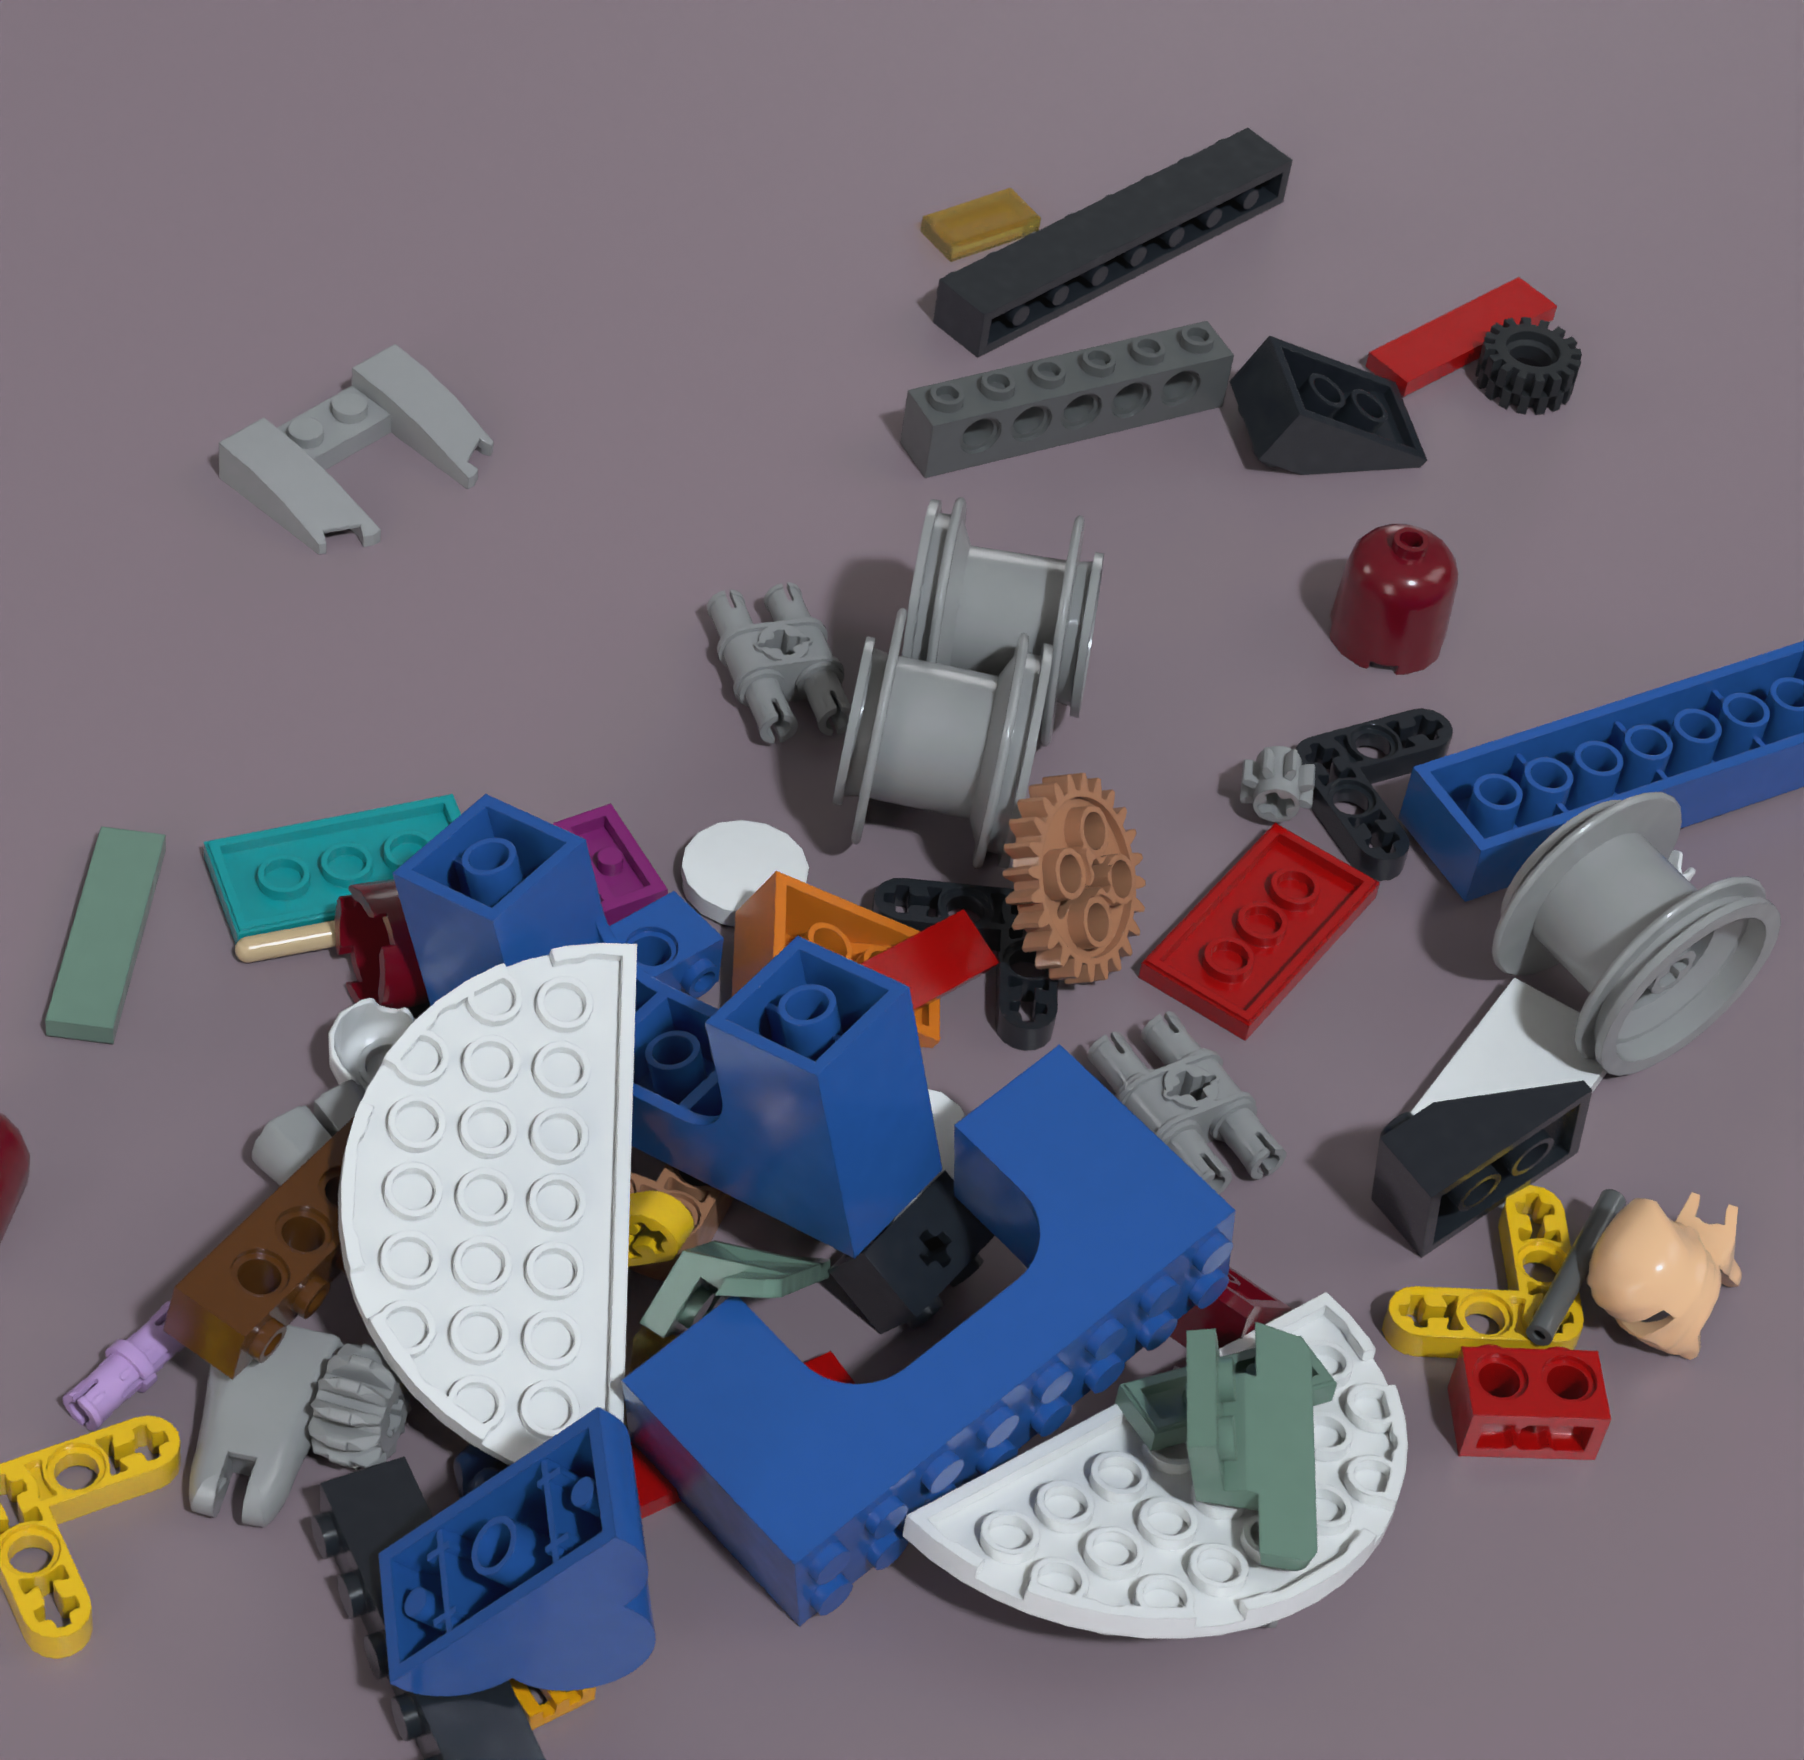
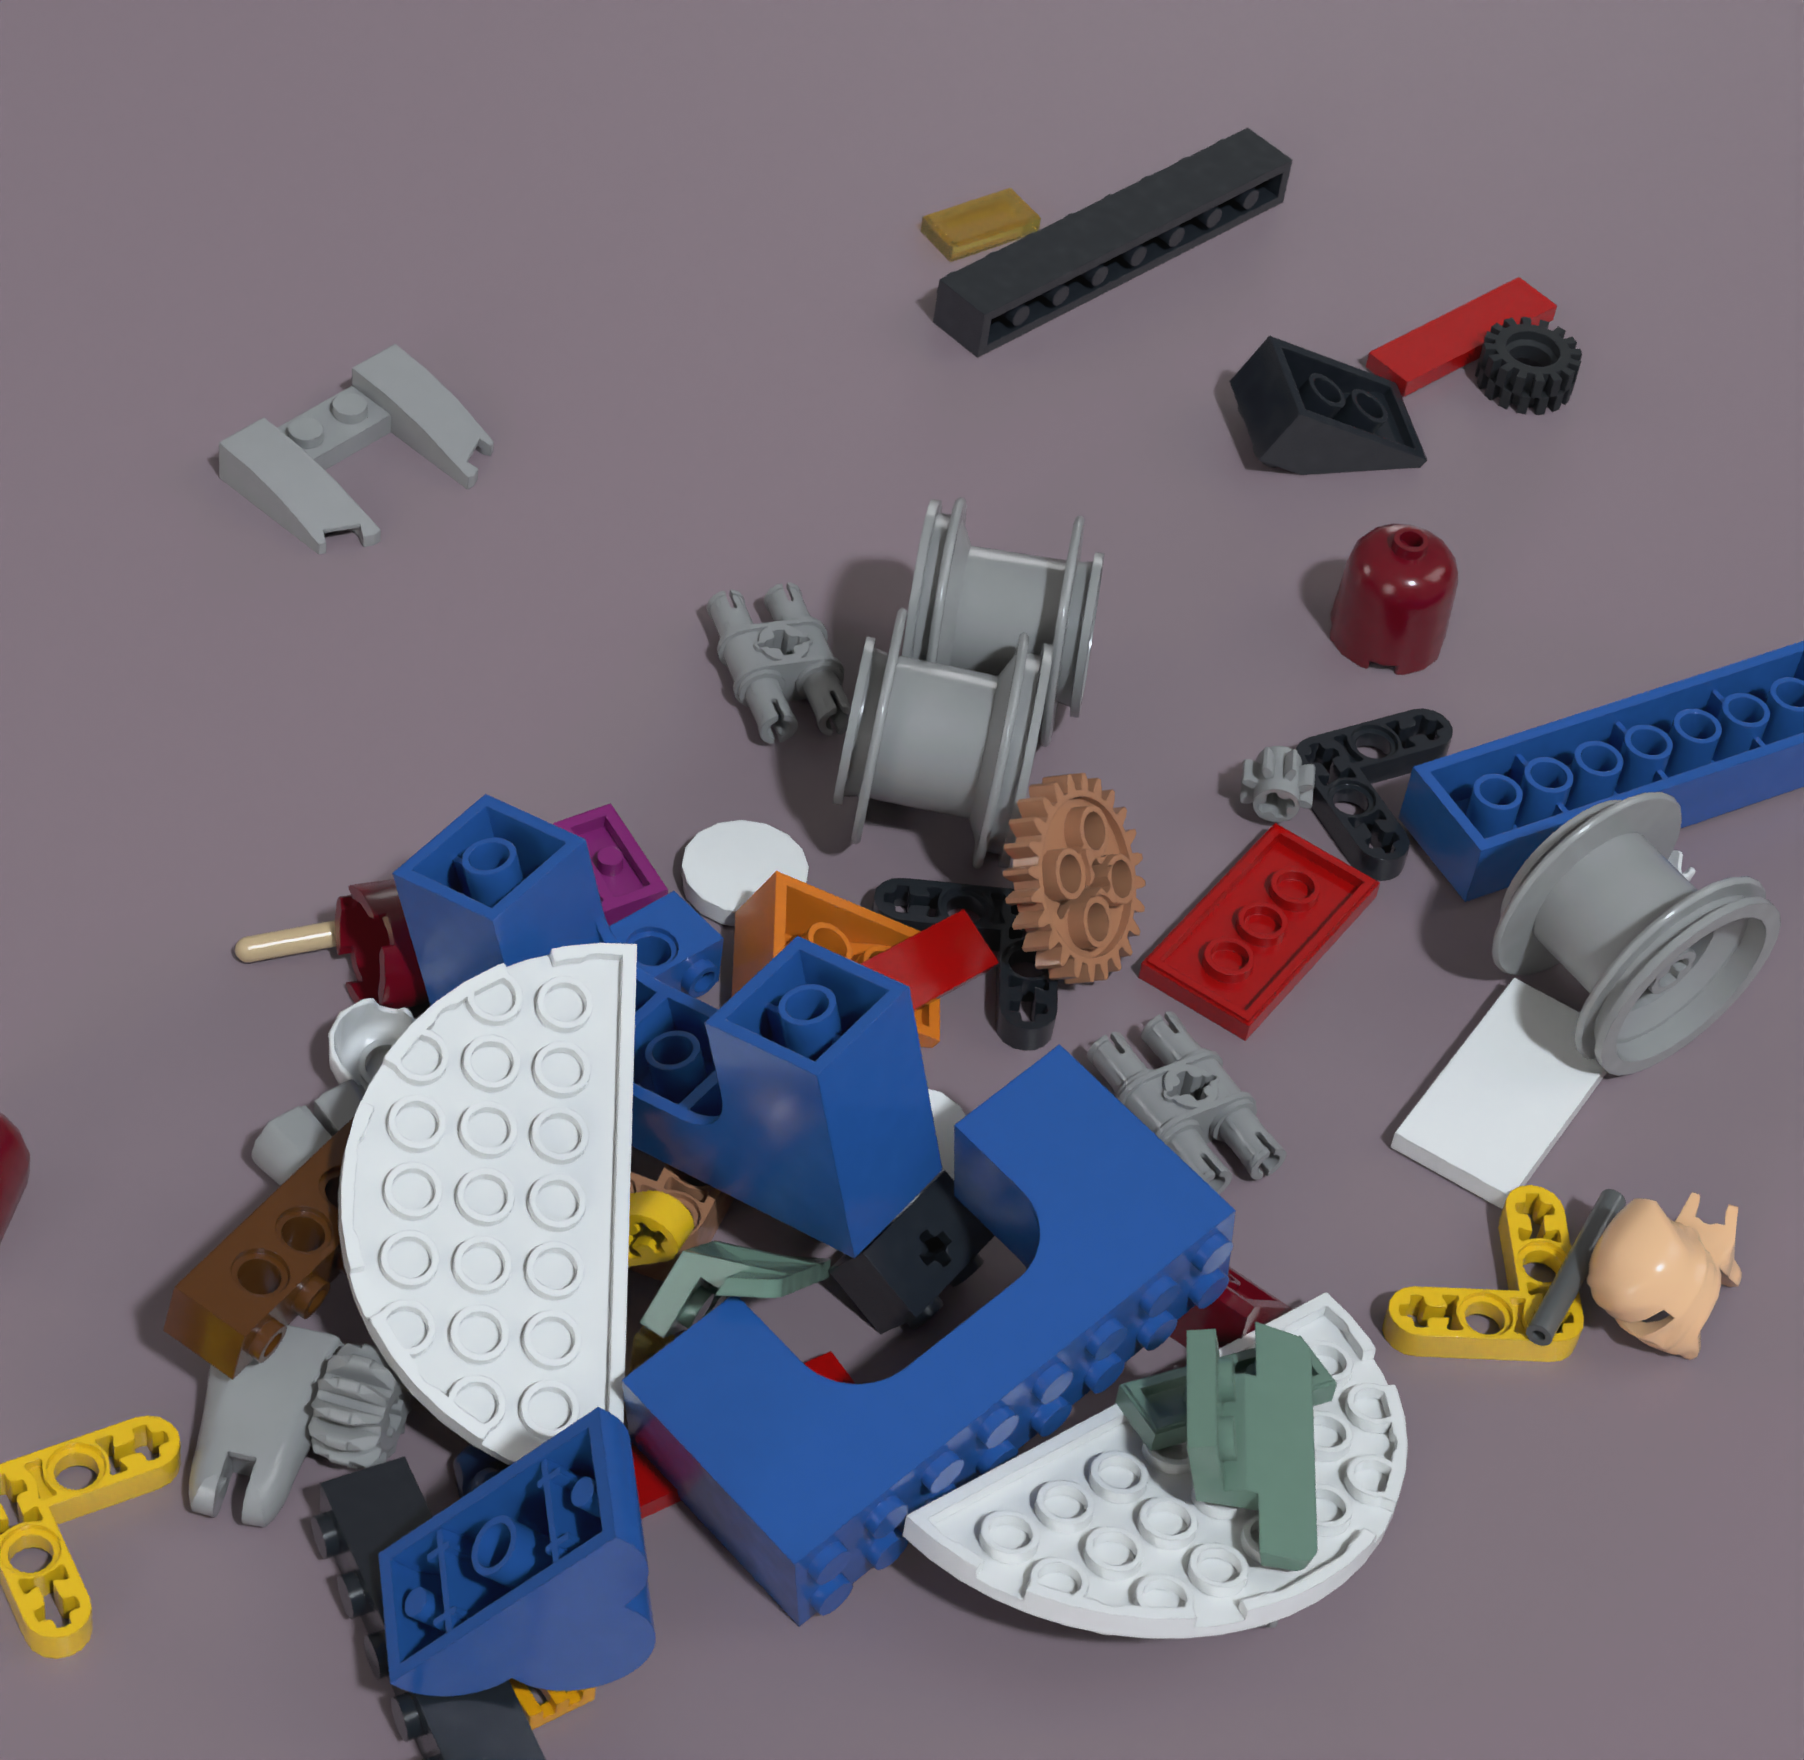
sand green tile [45,826,166,1044] -> none
lavender pin [63,1301,185,1431] -> none
teal tile [204,794,461,945] -> none
dark grey brick [900,321,1234,478] -> none
black slope [1371,1080,1592,1258] -> none
red brick [1447,1344,1611,1460] -> none

